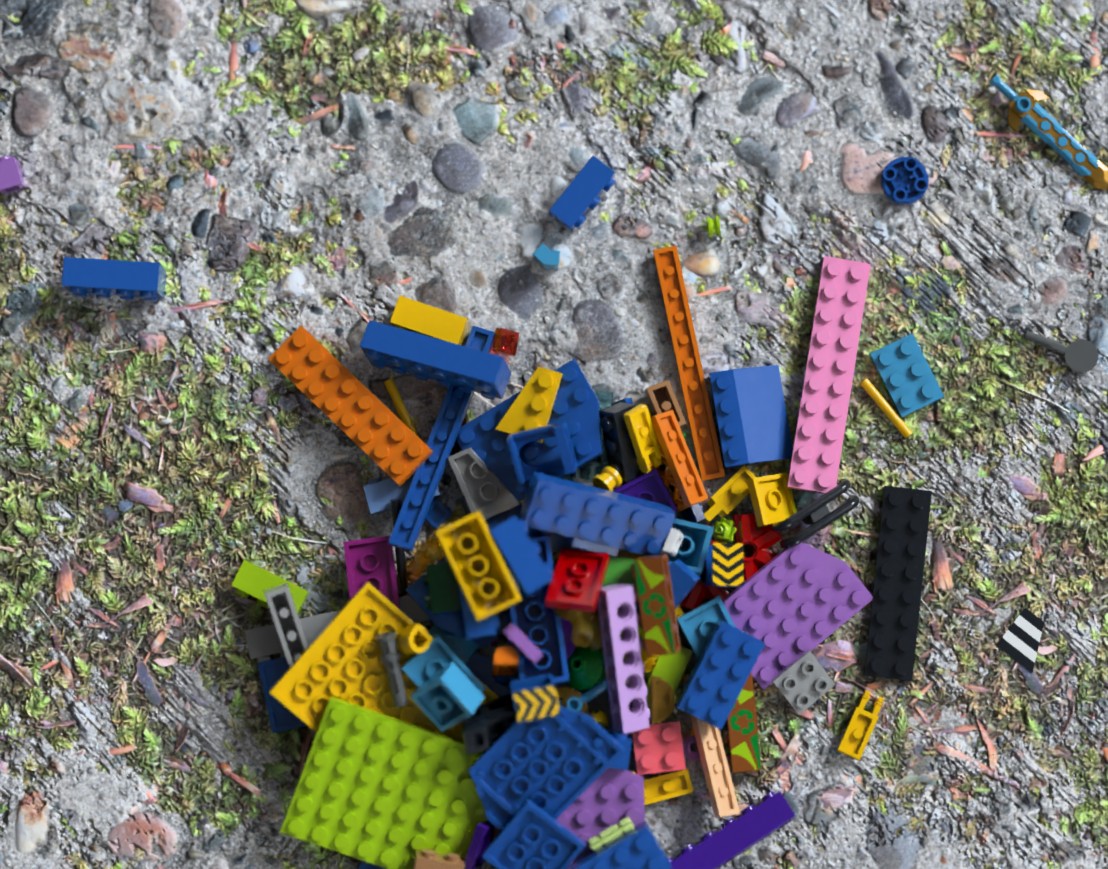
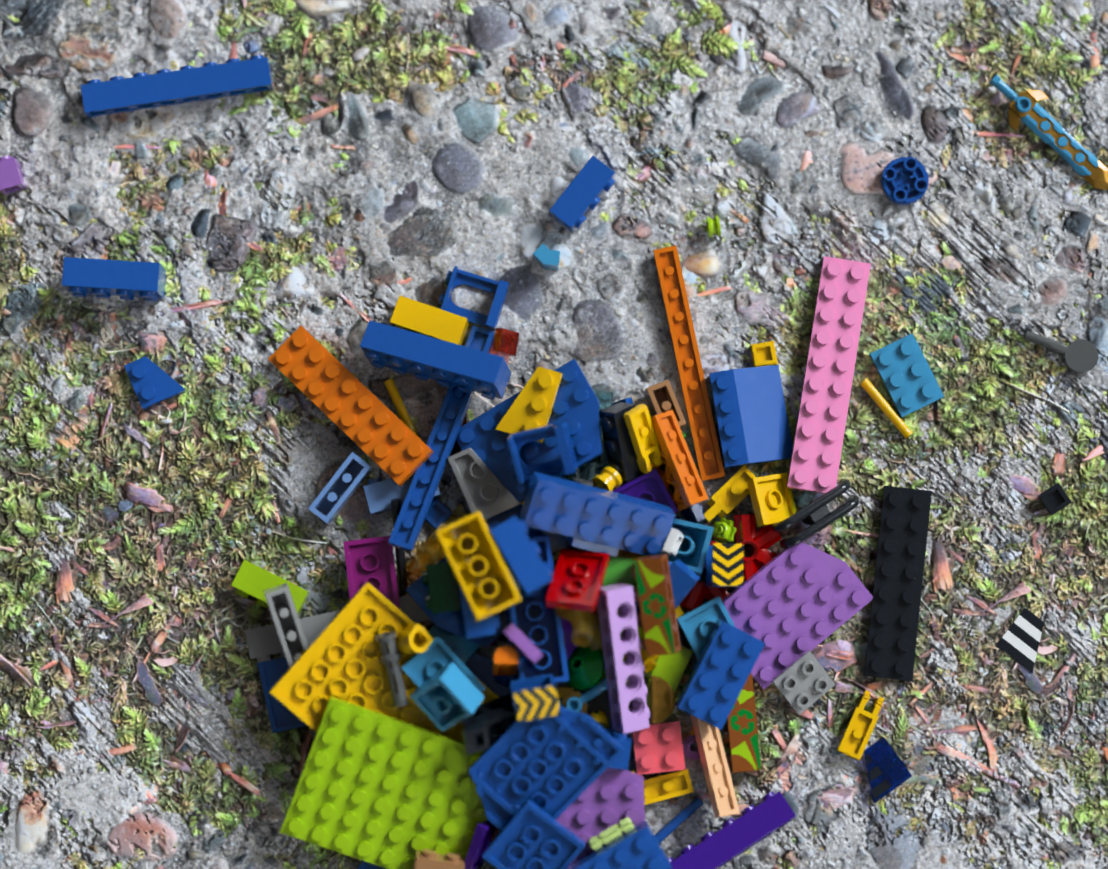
none -> blue brick [81,55,274,118]
none -> blue wing [124,356,186,410]
none -> medium blue brick [308,452,373,525]
none -> blue panel [438,266,509,331]
none -> blue bar [655,796,704,844]
none -> yellow tile [750,341,778,367]
none -> clear blue wing [864,737,912,803]
none -> black plate [1037,482,1072,516]

